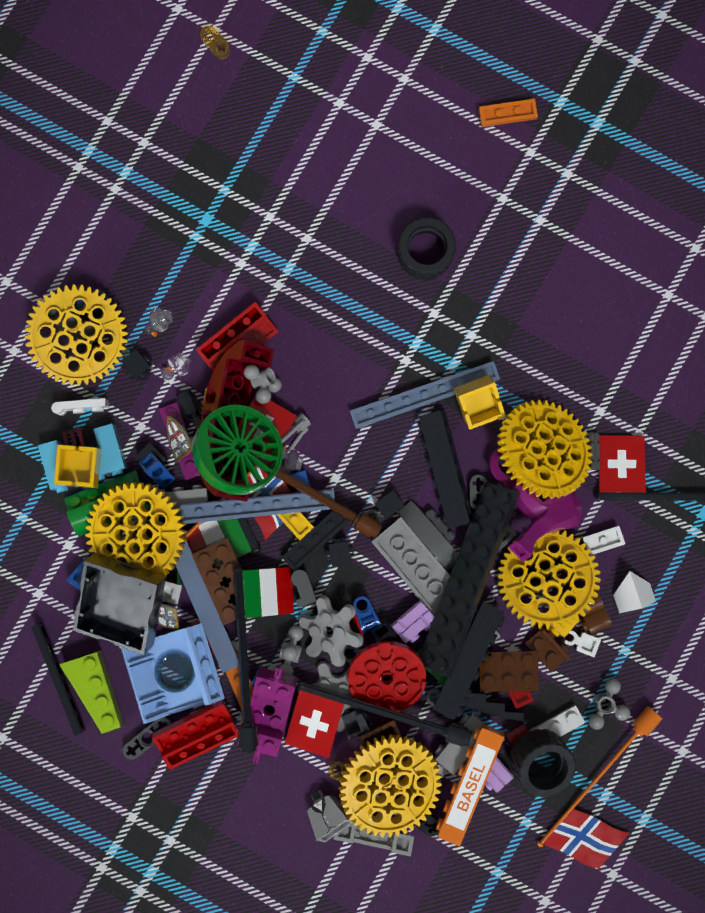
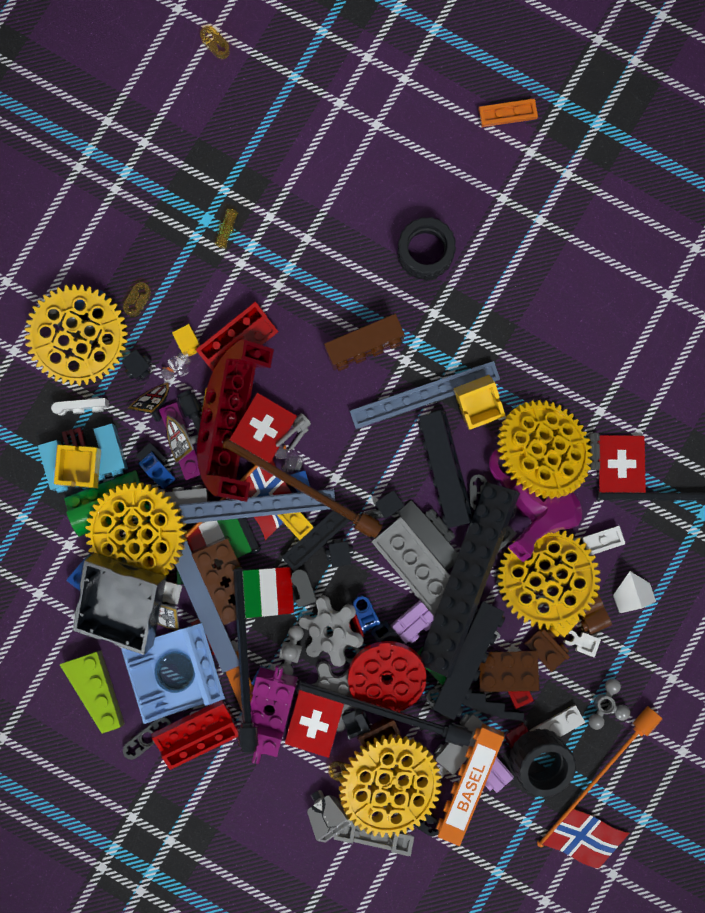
black tile [31,623,85,736] -> none
clear animal [145,308,173,337] -> none
green piece [192,405,283,495] -> none
light grey piece [244,364,282,404] -> none
none -> clear yellow beam [123,282,151,317]
none -> shield [128,383,170,422]
none -> yellow brick [172,324,201,356]
none -> clear yellow pin [215,209,238,249]
none -> reddish brown brick [324,314,405,371]

